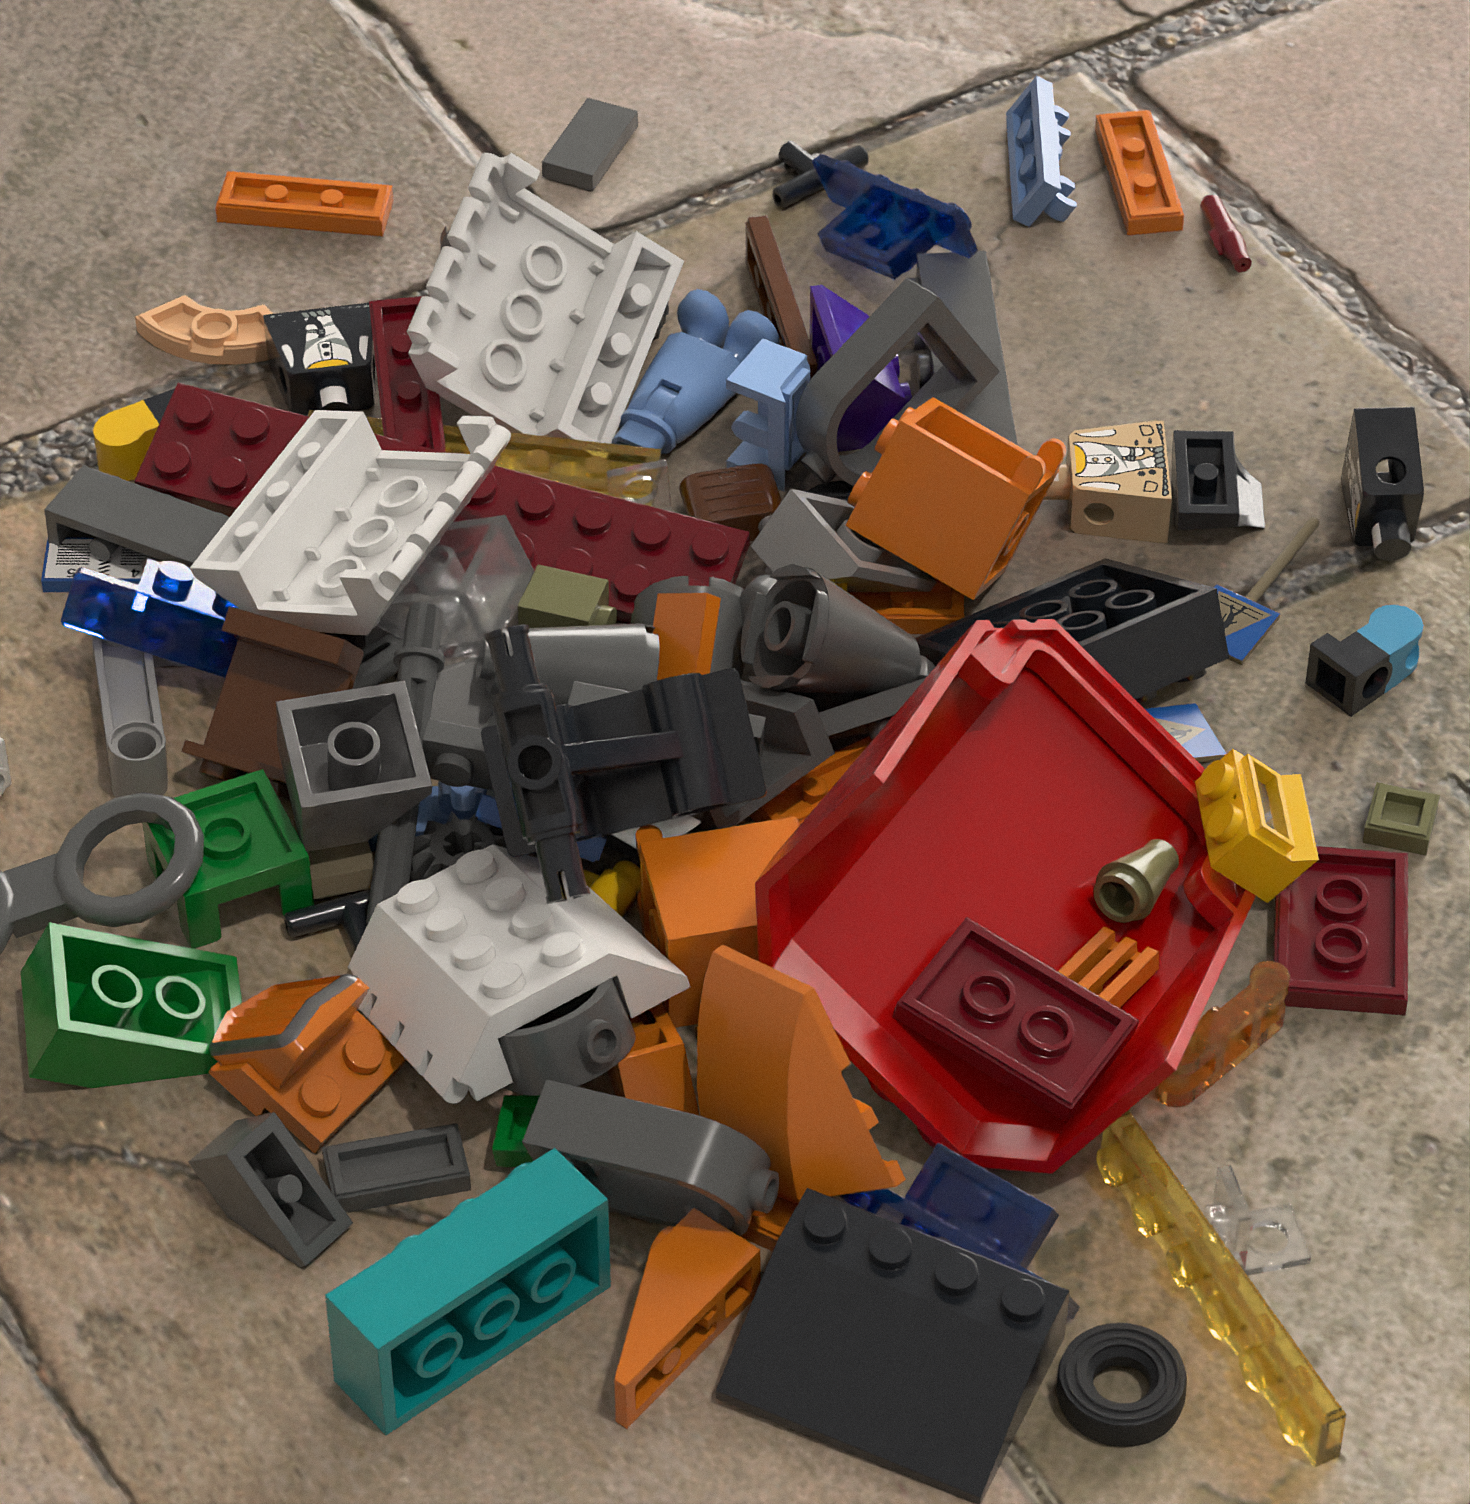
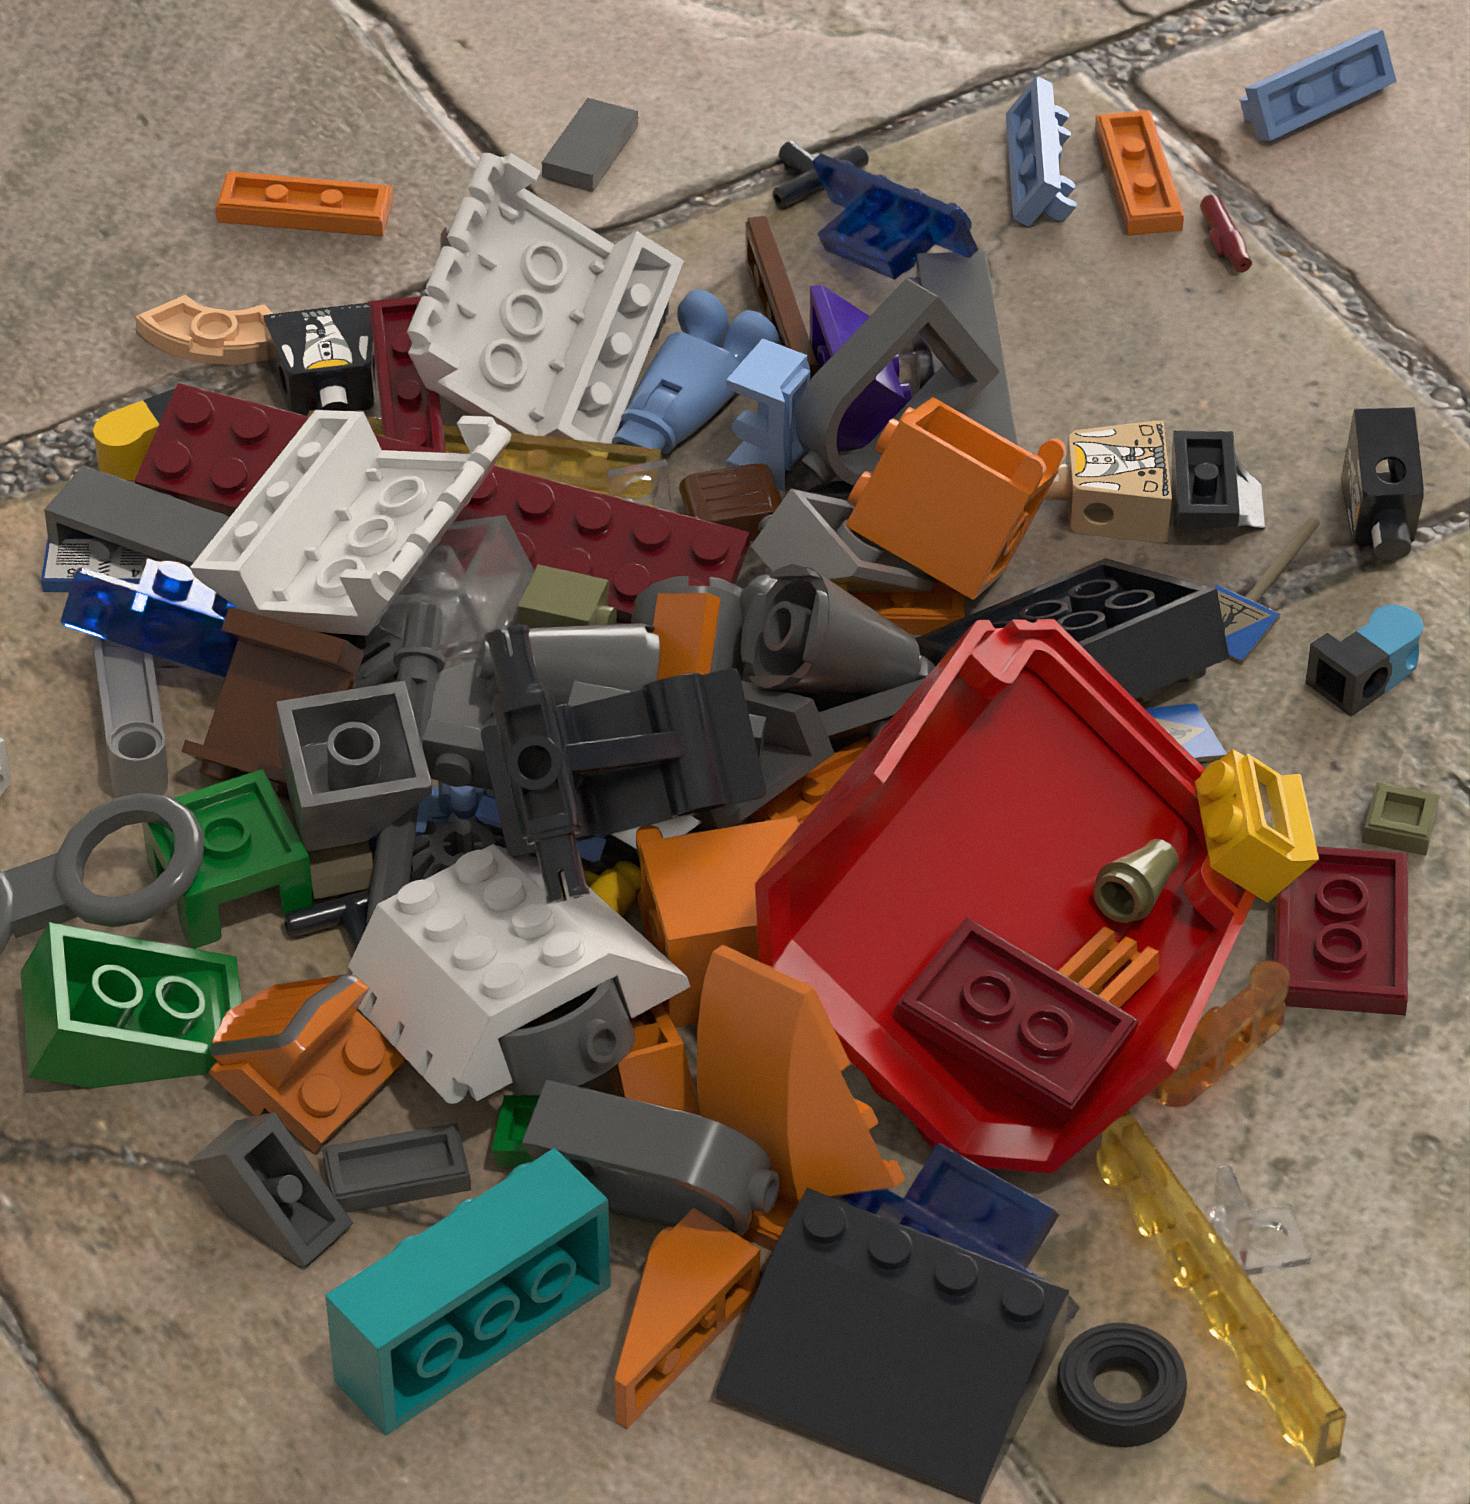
none -> medium blue plate [1239,29,1397,141]

